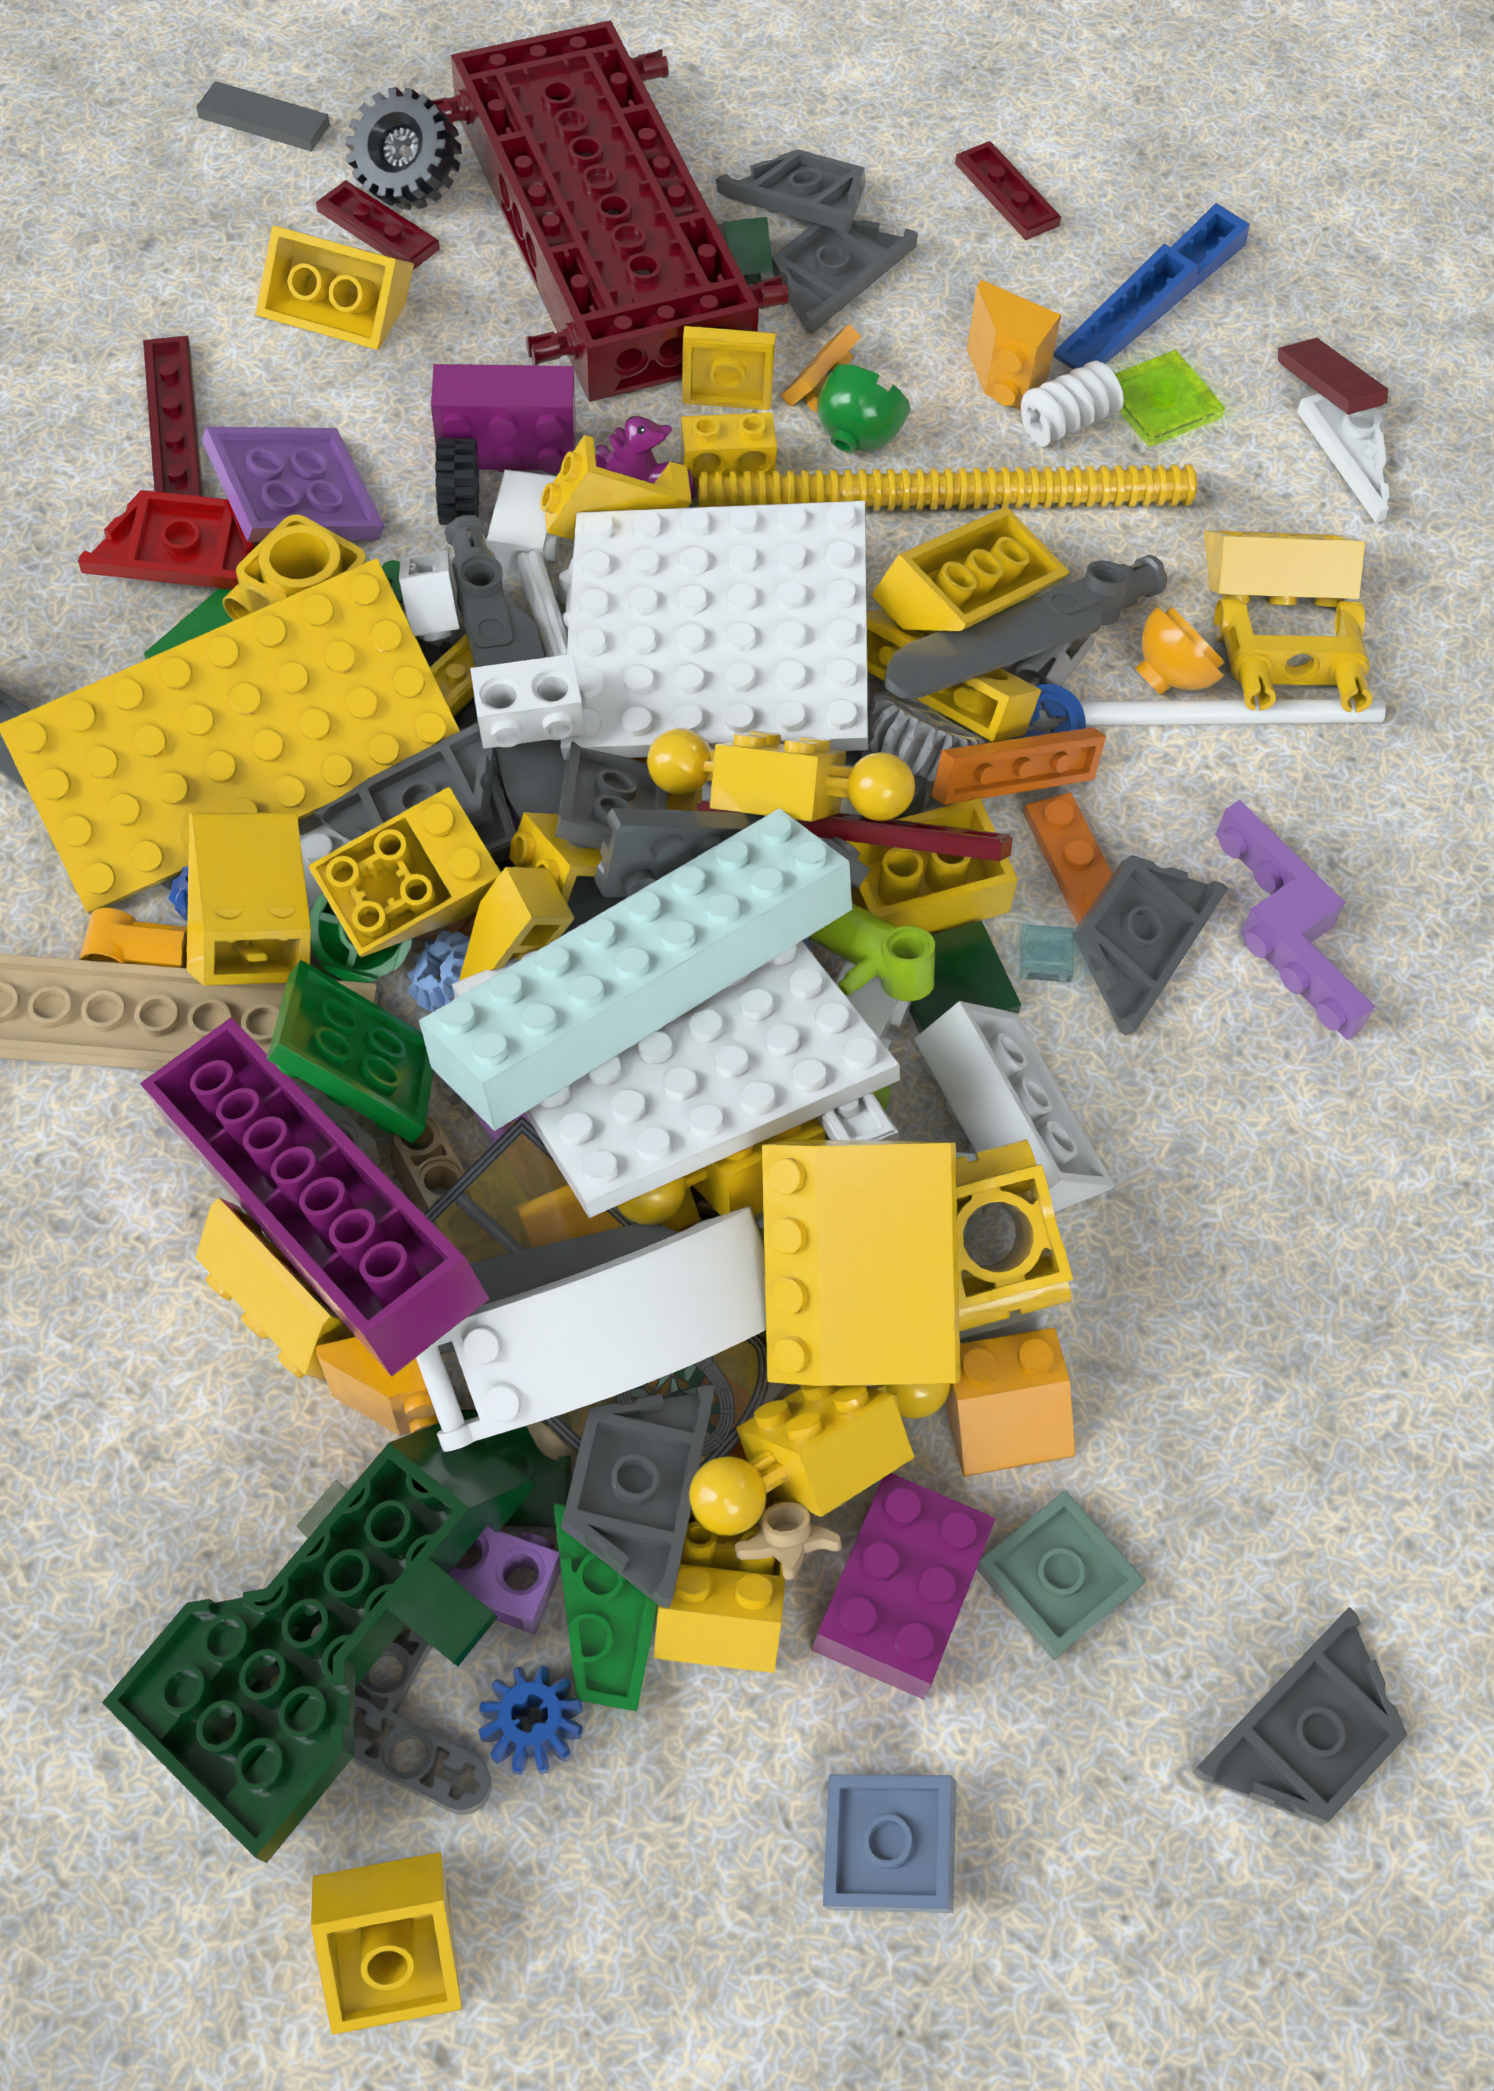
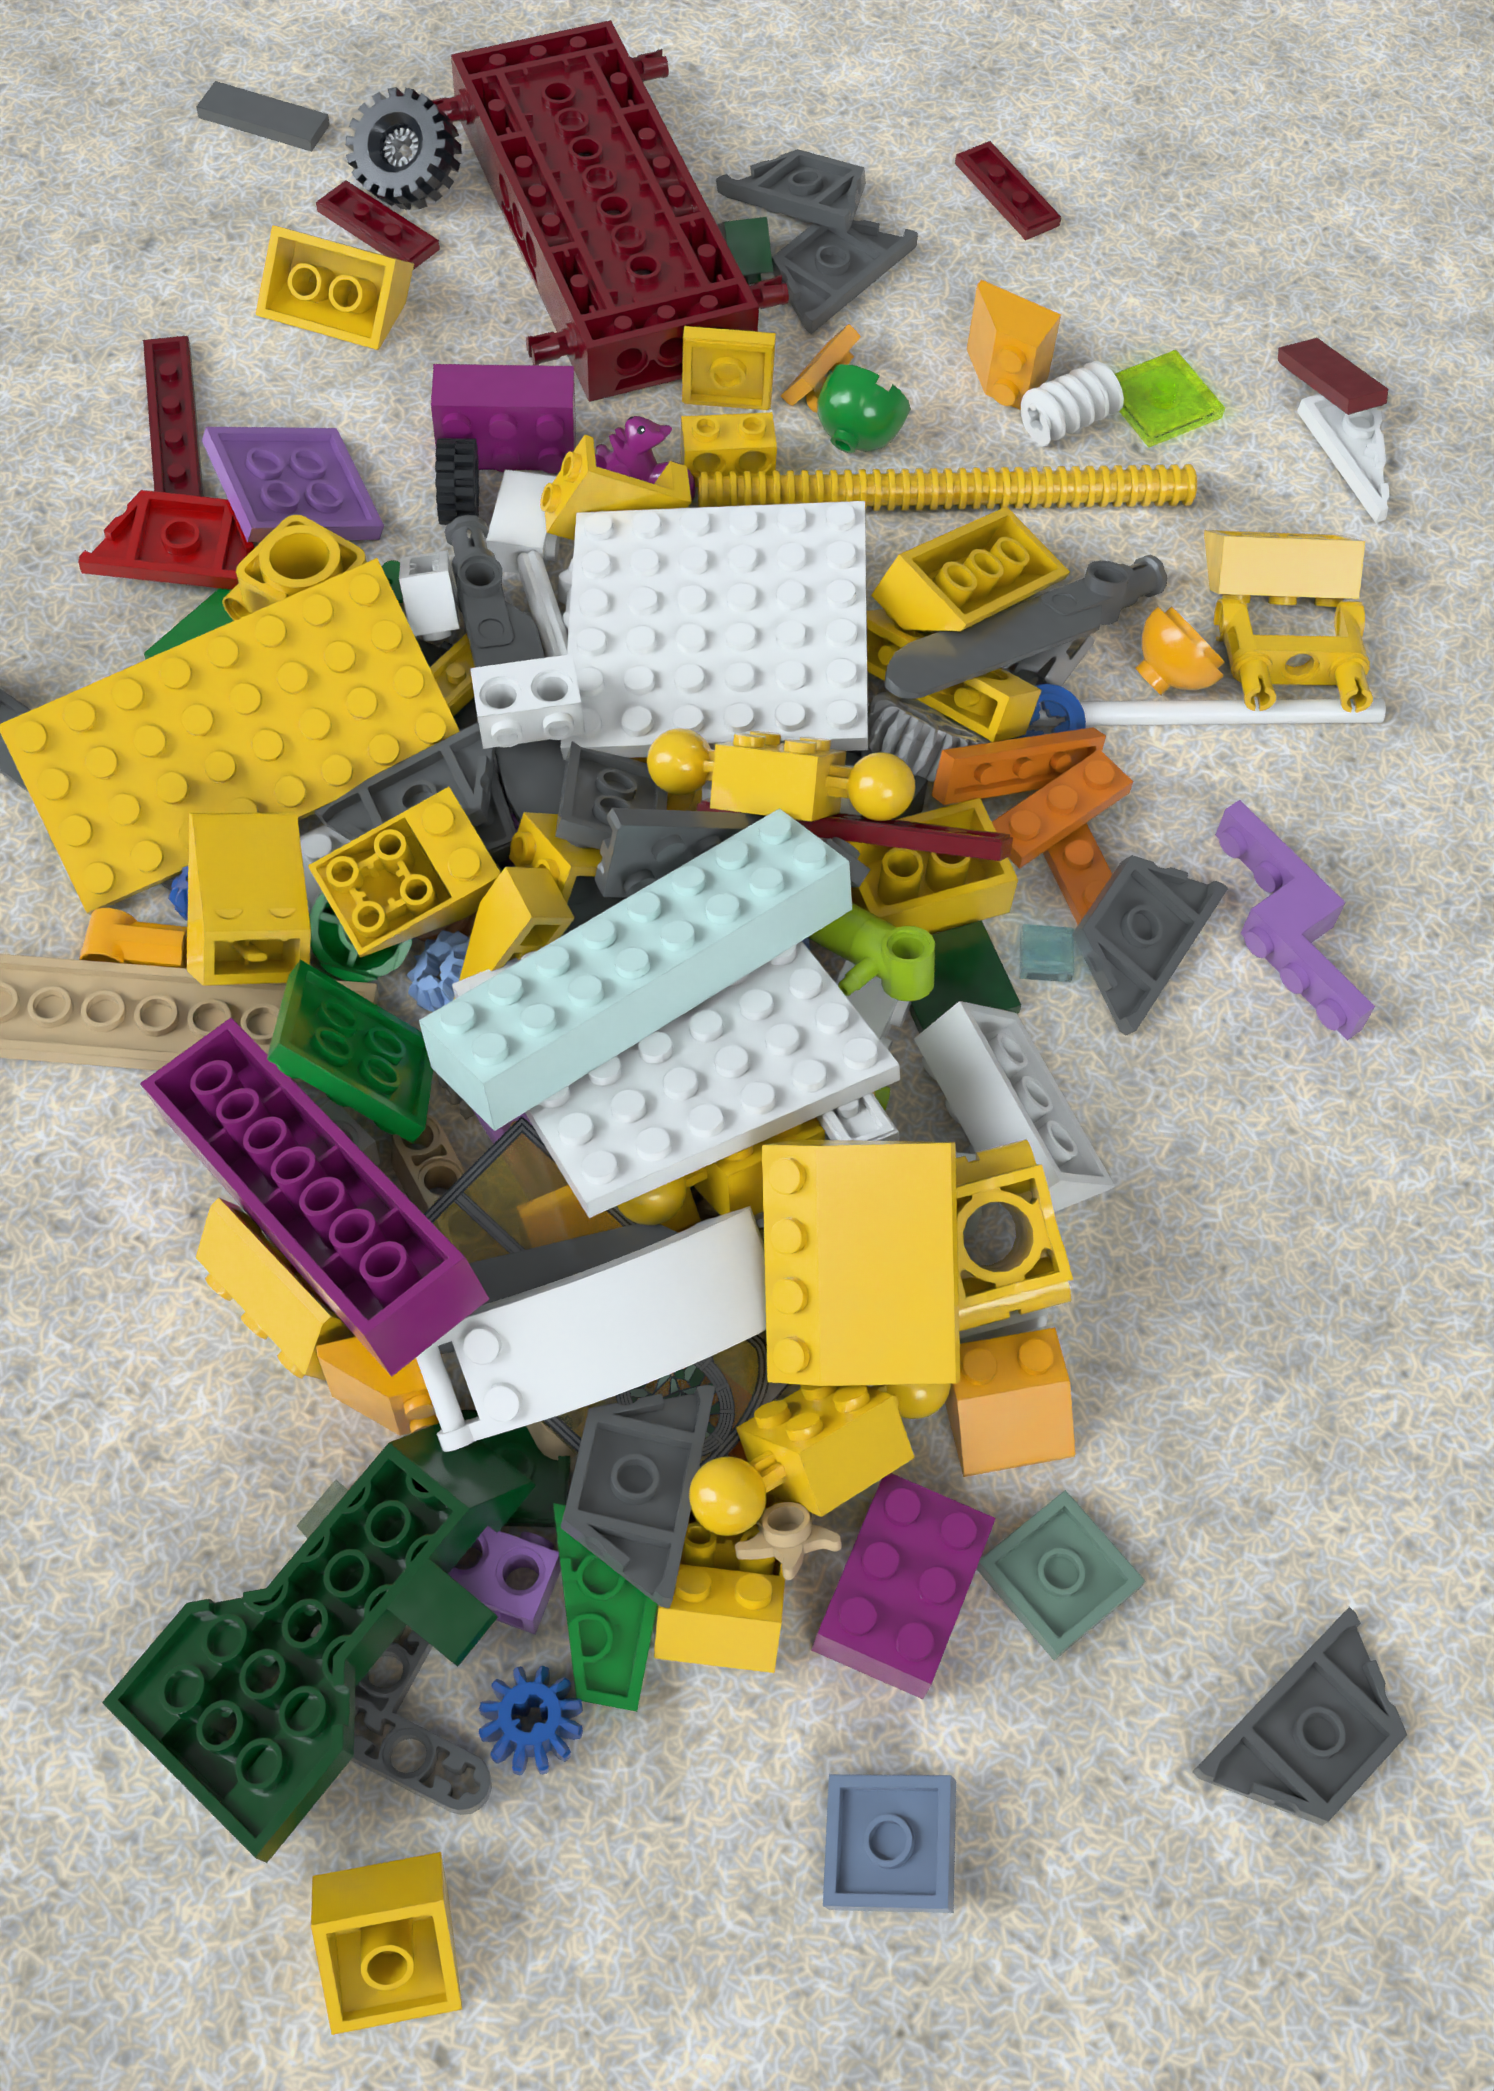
blue slope [1053,203,1250,369] -> none
none -> orange plate [992,749,1134,869]

